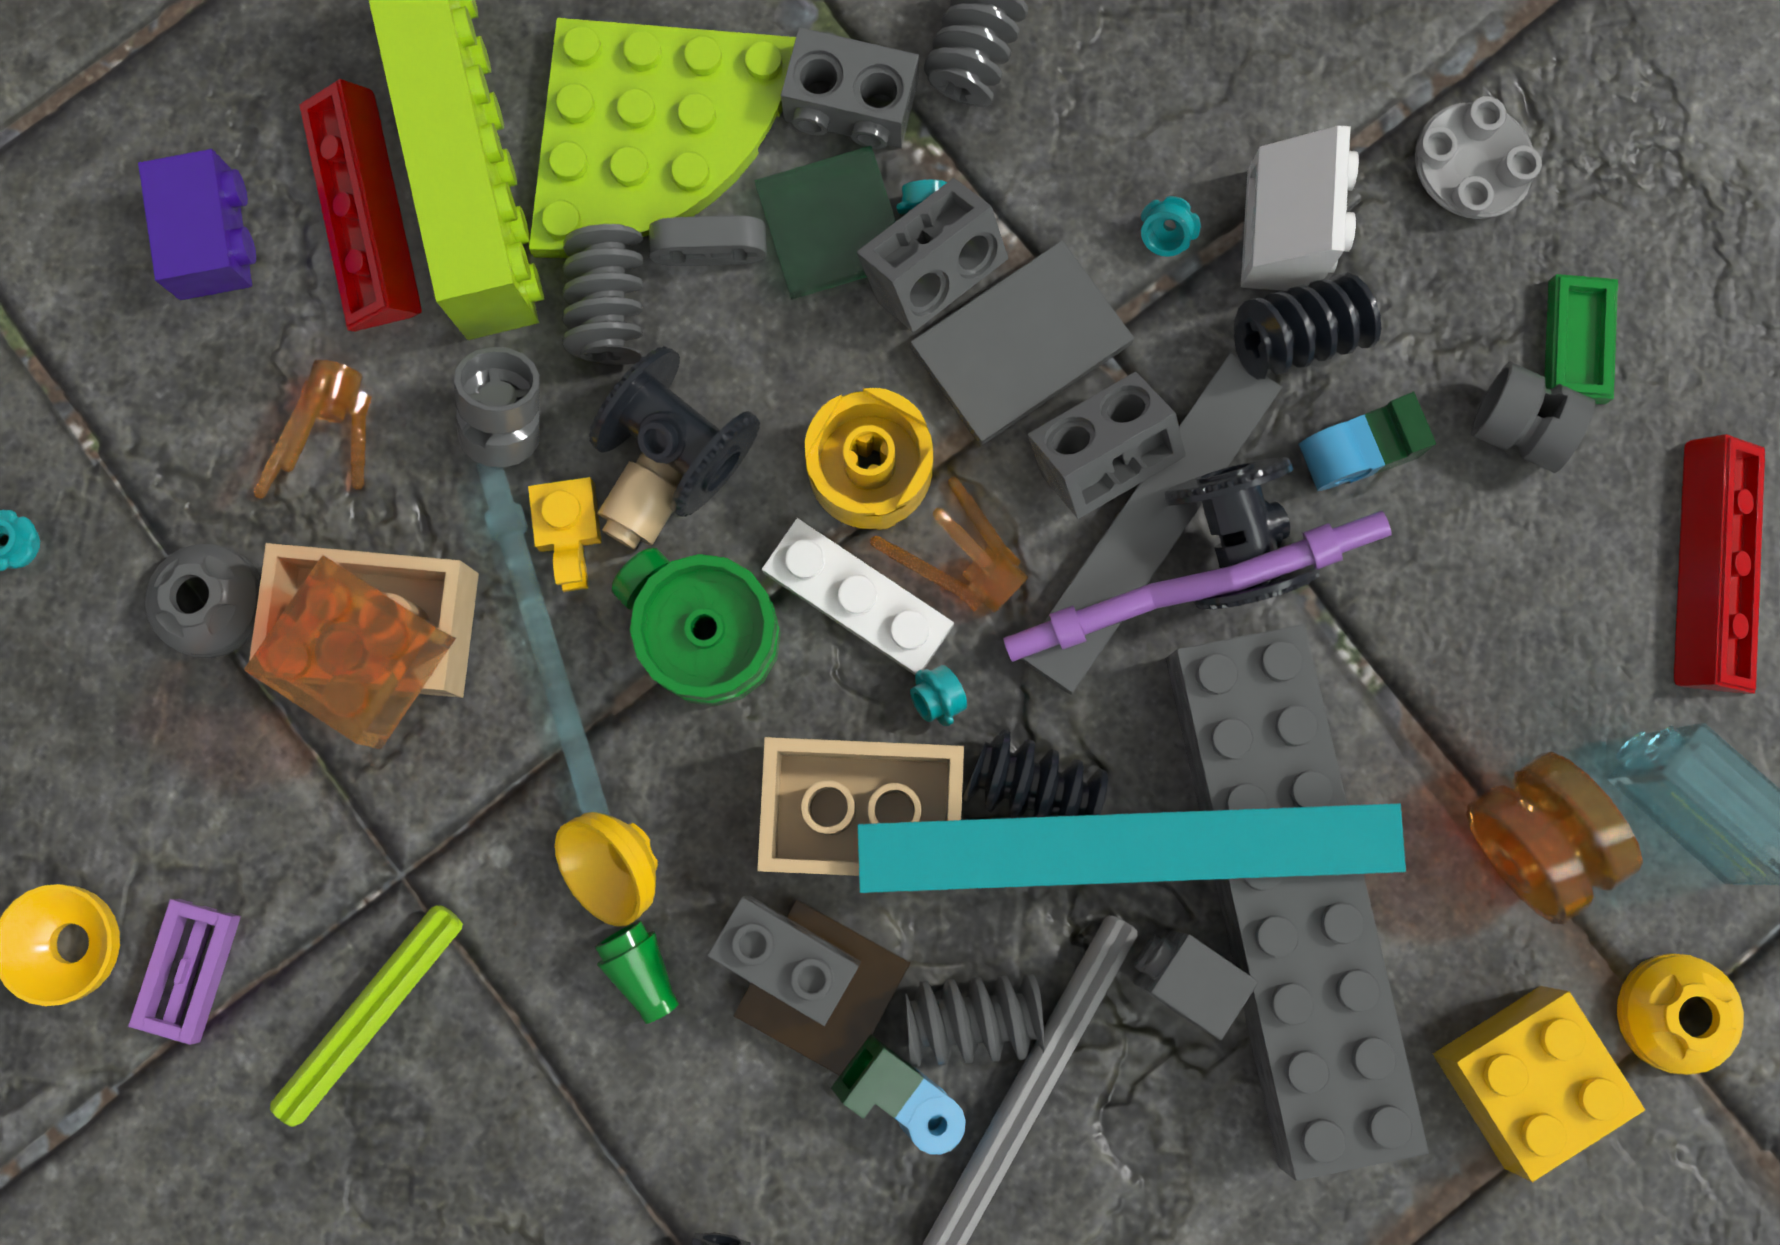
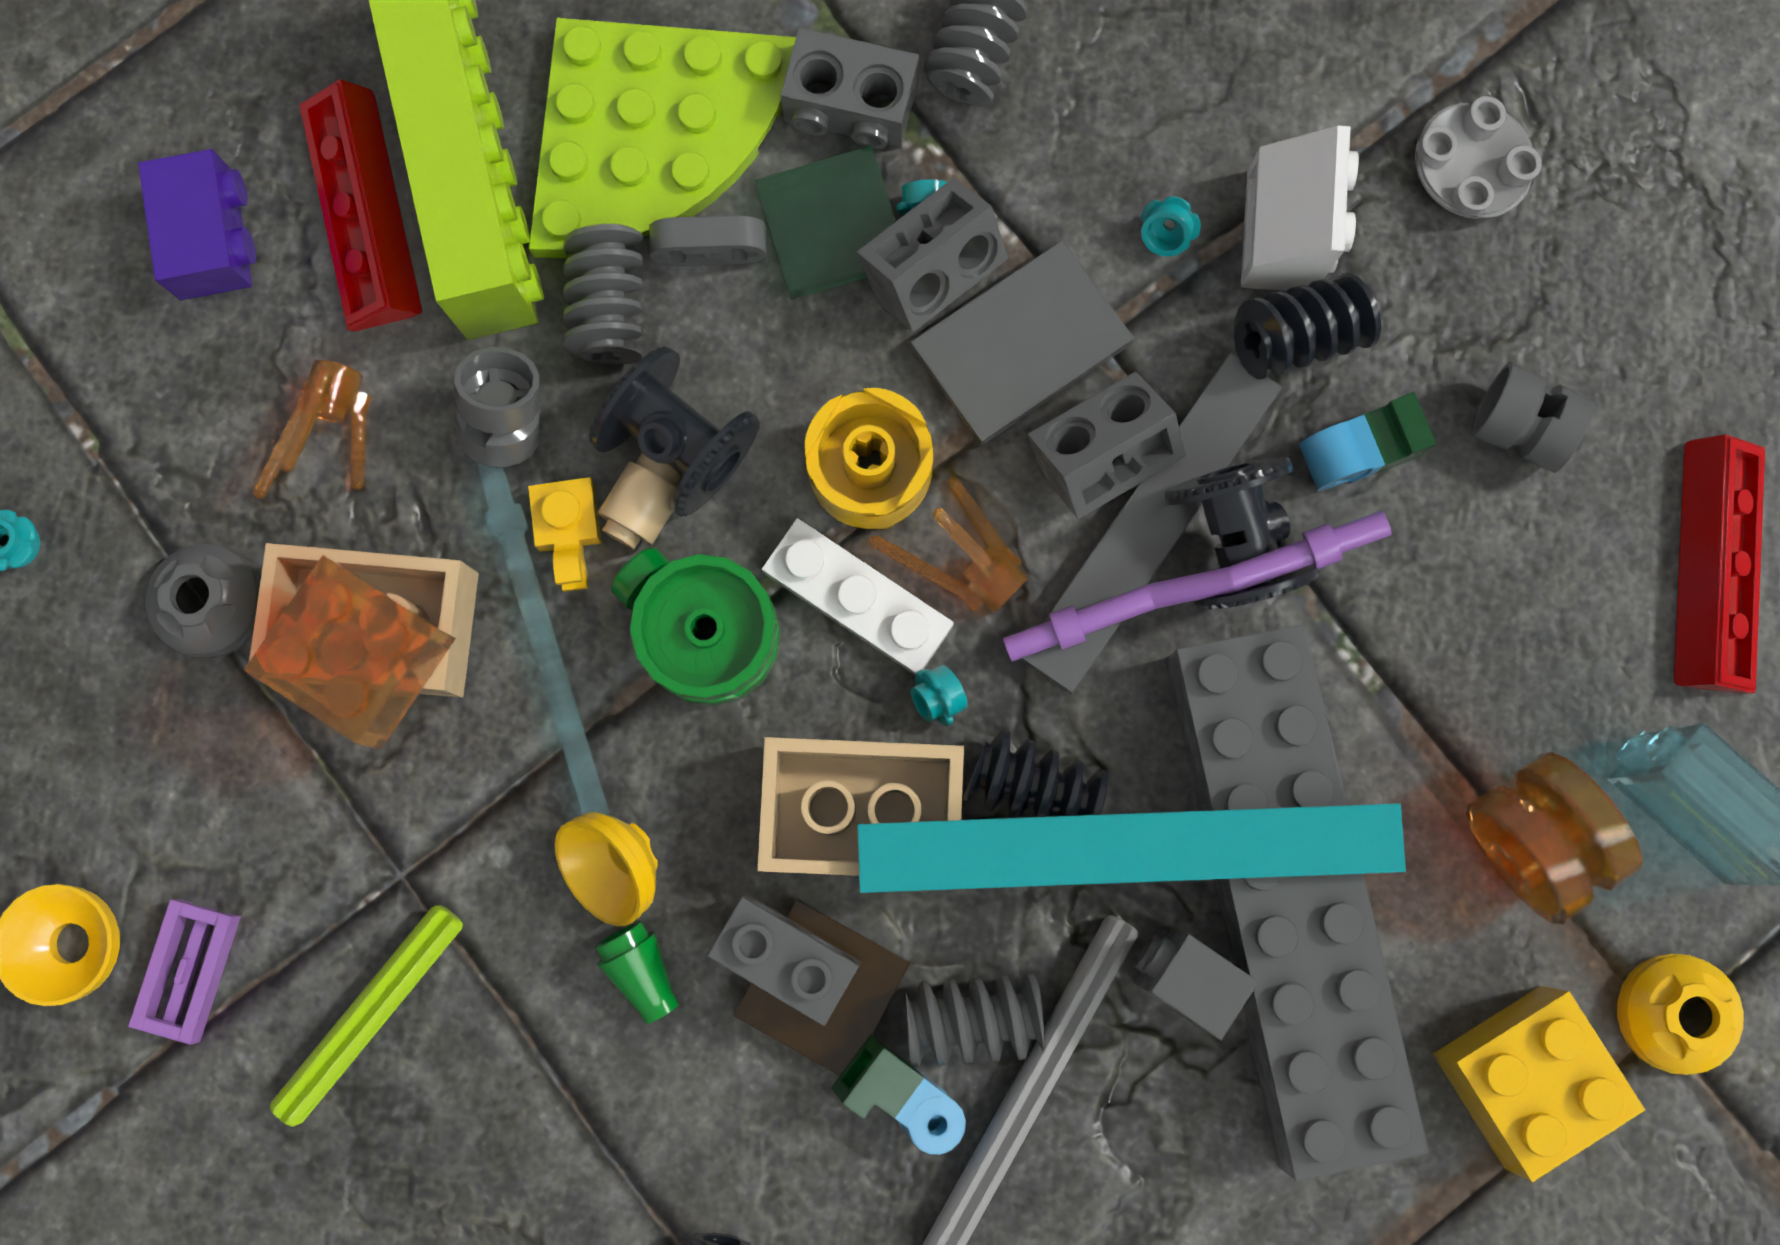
green tile [1544,274,1618,405] -> none

